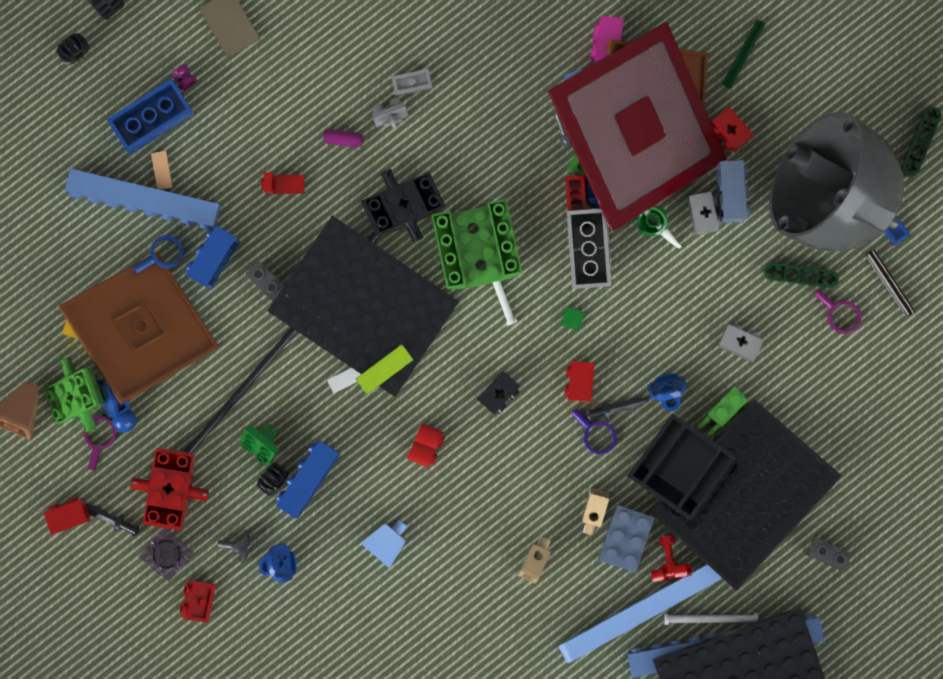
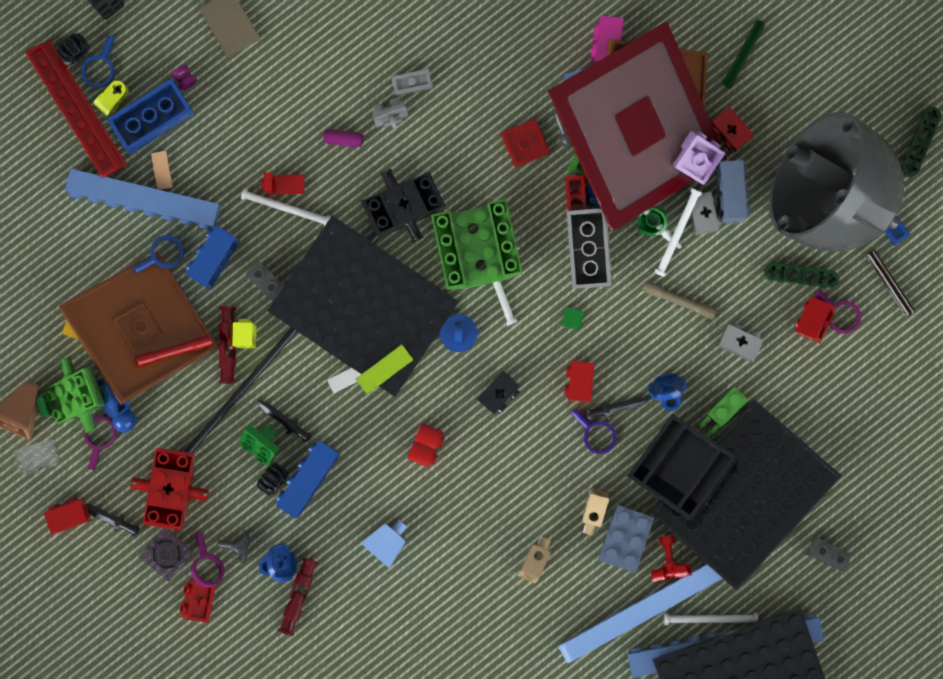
none -> clear brick [14,439,61,475]
none -> red plate [25,39,126,178]
none -> green tile [36,397,52,418]
none -> blue piece [81,36,115,88]
none -> neon yellow piece [93,81,129,117]
none -> red piece [135,335,212,367]
none -> magenta piece [191,533,225,587]
none -> dark red piece [219,306,237,384]
none -> neon yellow brick [233,319,257,349]
none -> white bar [241,188,331,226]
none -> black sword [257,400,311,442]
none -> dark red piece [277,557,319,636]
none -> blue tile [439,314,478,353]
none -> red tile [500,118,550,169]
none -> dark tan piece [642,280,717,320]
none -> white bar [654,188,702,277]
none -> lavender plate [673,131,725,185]
none -> red brick [795,297,836,344]

